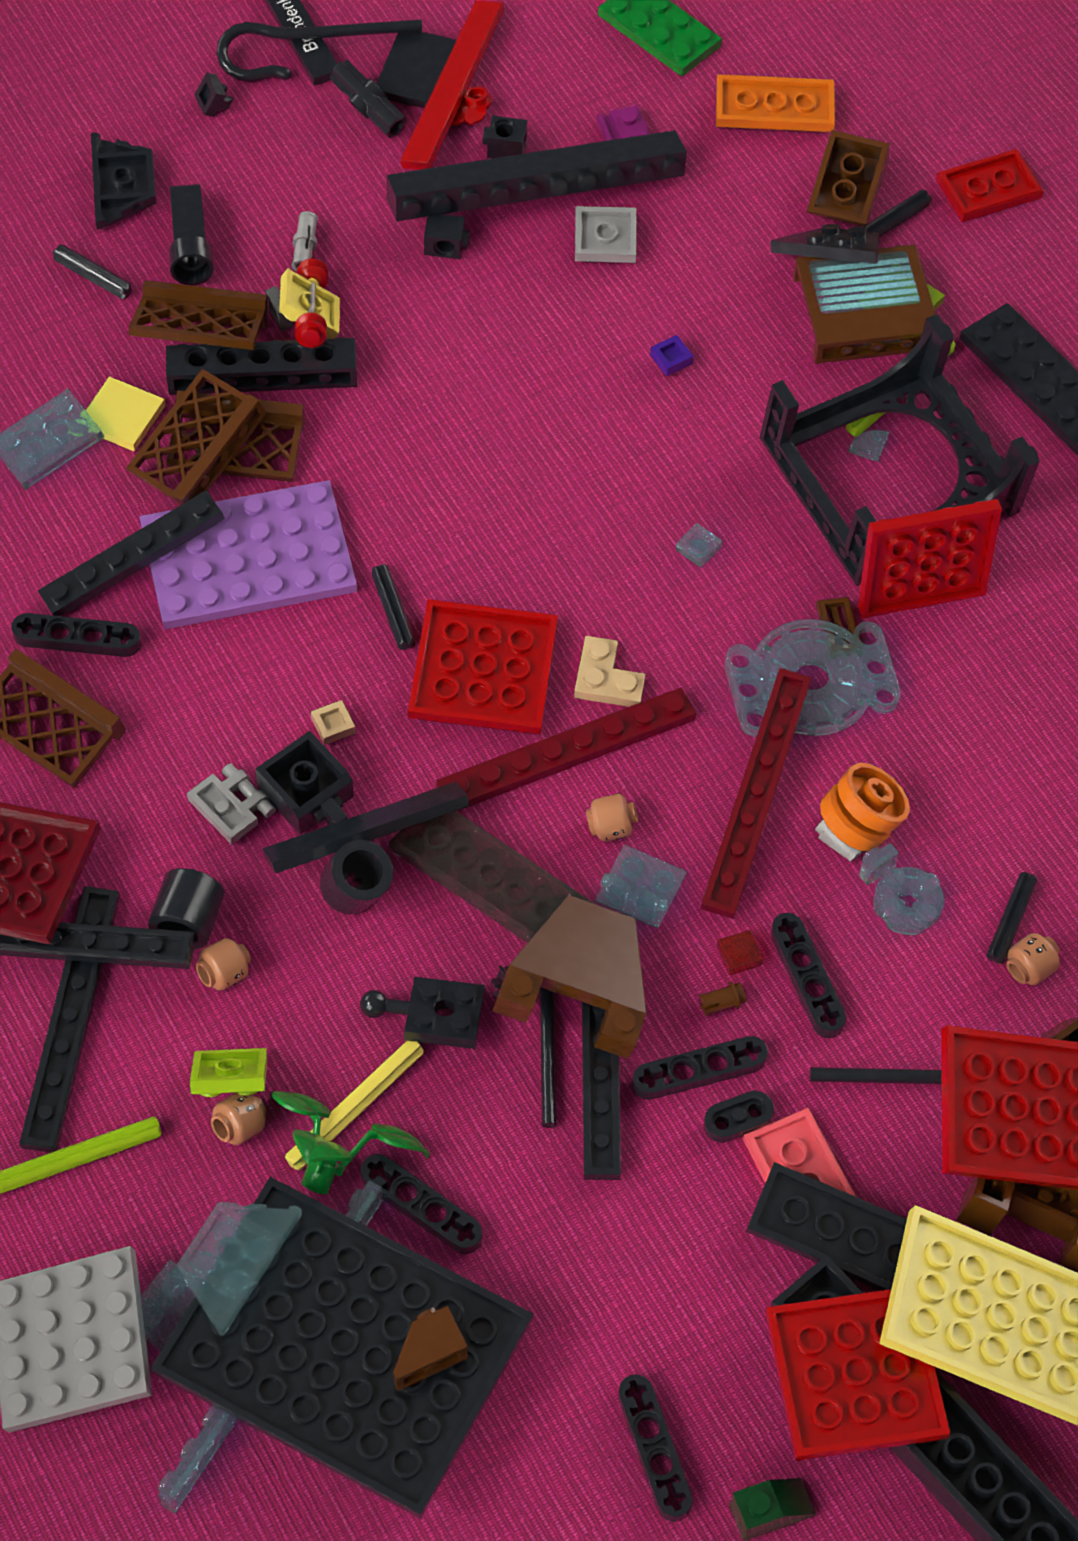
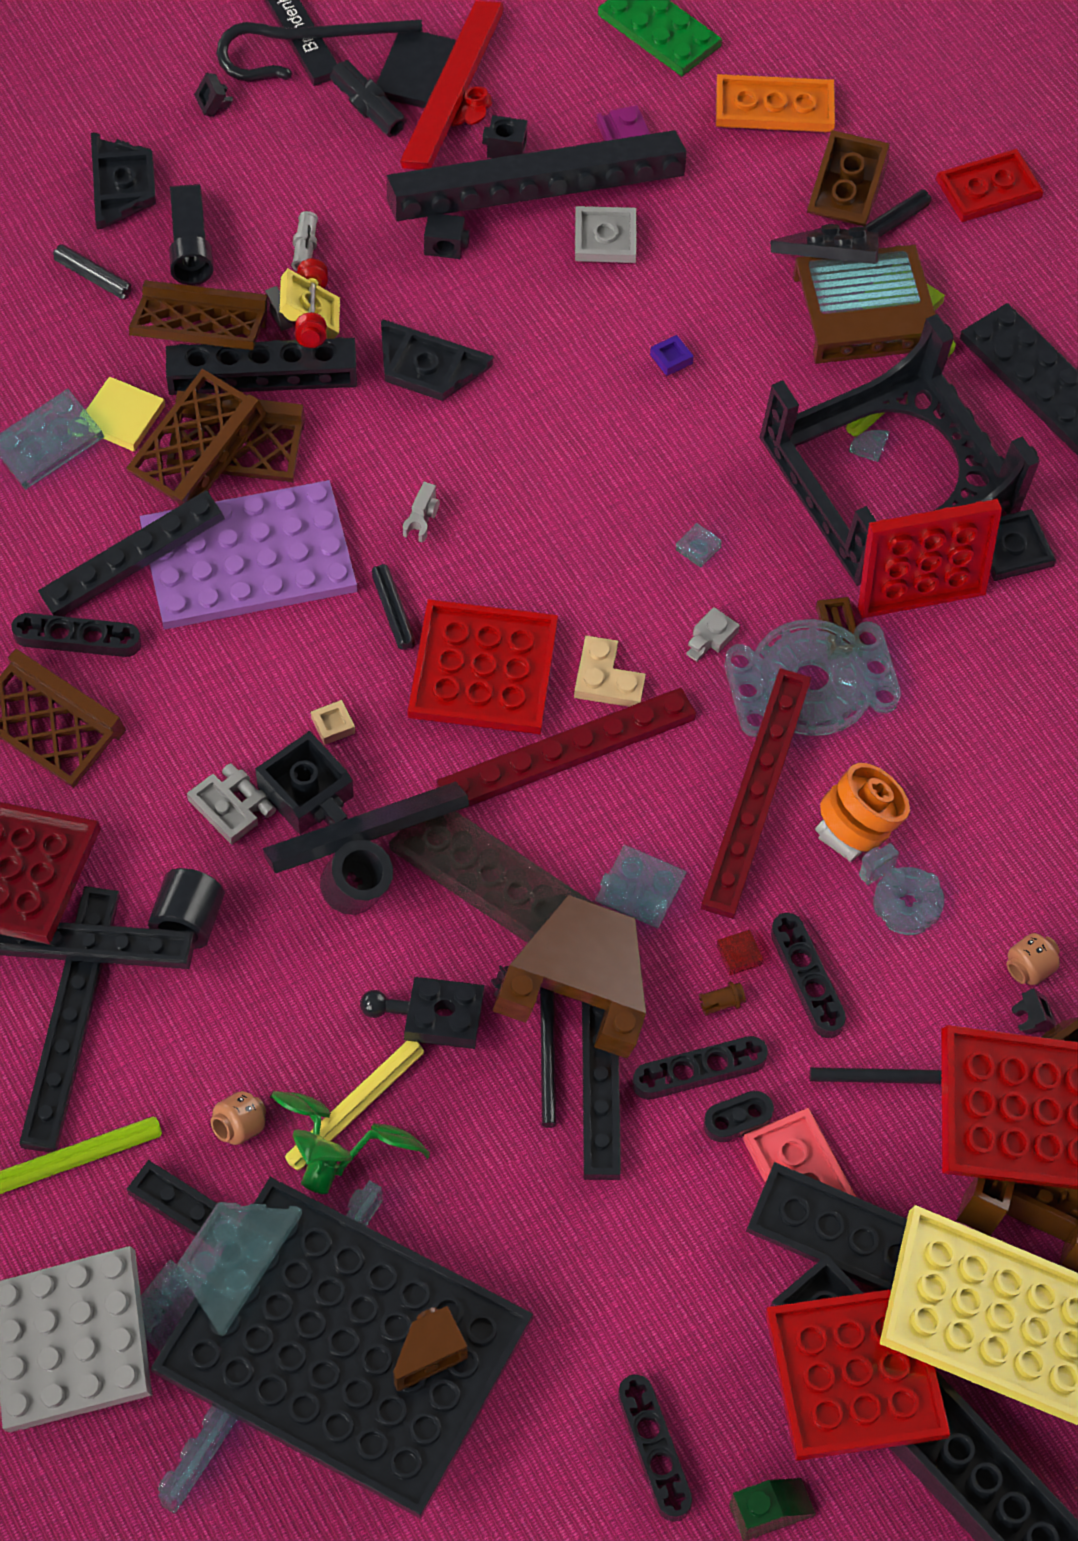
lime plate [190,1048,267,1097] -> none
nougat head [196,938,251,991] -> none
black beam [361,1154,482,1254] -> none
nougat head [586,793,638,842] -> none
black axle [986,872,1037,964] -> none
none -> black plate [127,1160,239,1251]
none -> black wing [381,319,493,401]
none -> light grey plate [403,482,440,542]
none -> light grey plate [686,607,740,662]
none -> black tile [990,509,1056,581]
none -> black tile [1011,988,1057,1034]

